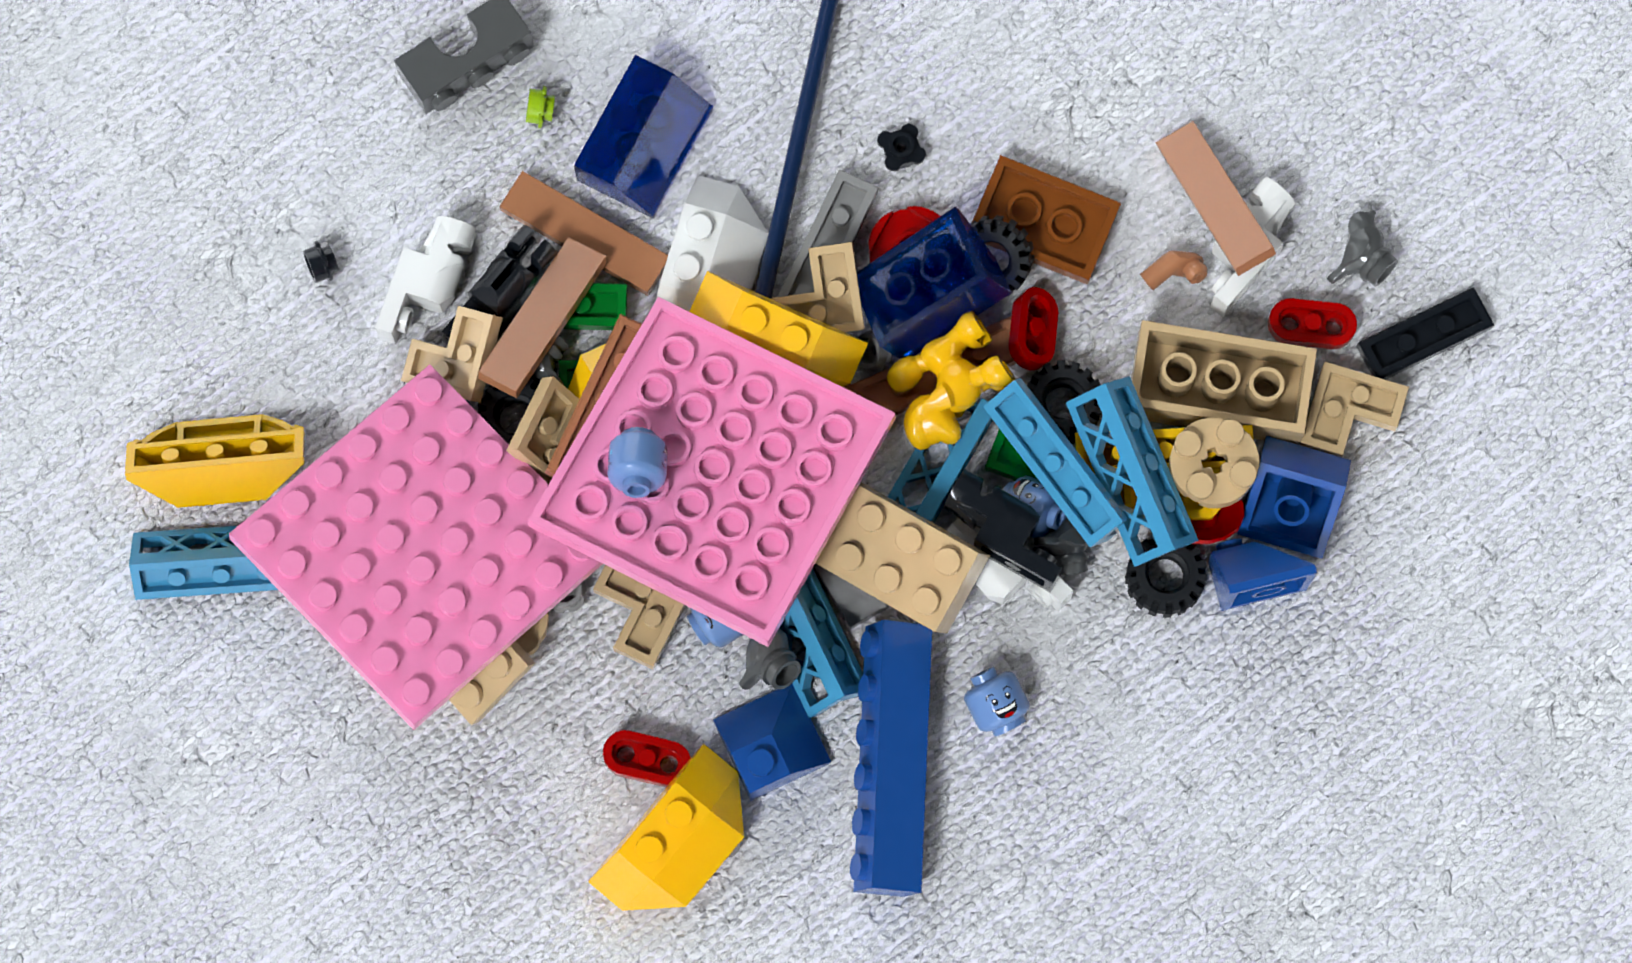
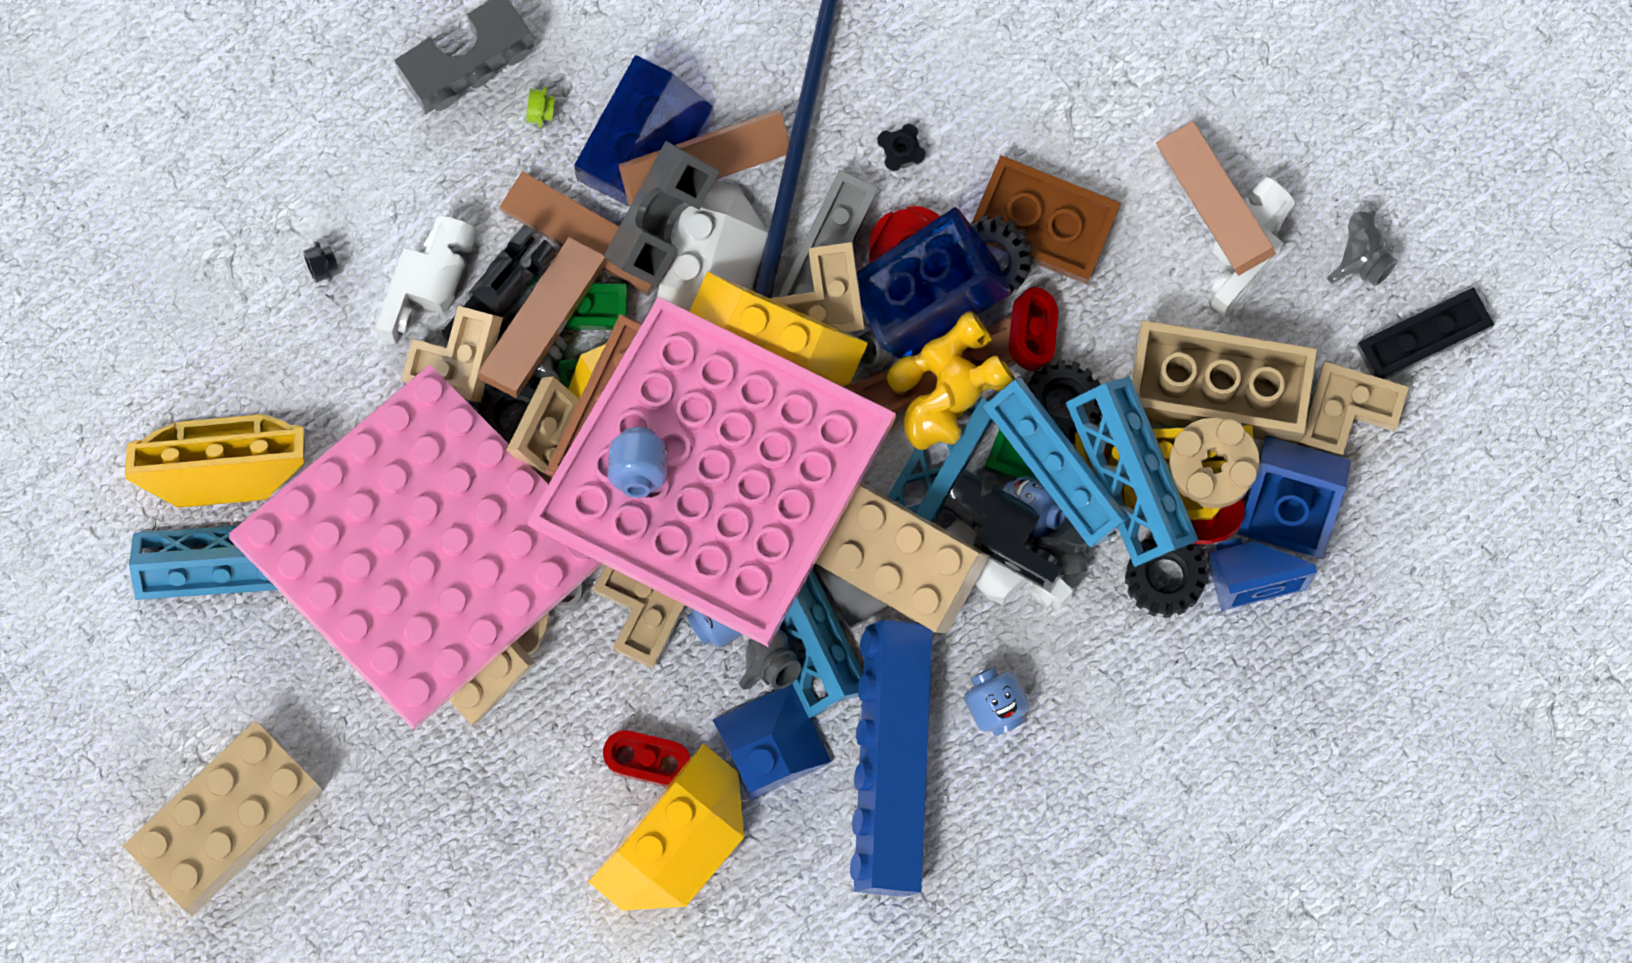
nougat arm [1140,250,1208,291] -> none
red plate [1268,298,1357,349] -> none
none -> tan brick [123,720,323,916]
none -> dark grey arch [604,141,720,287]
none -> nougat tile [619,110,789,206]

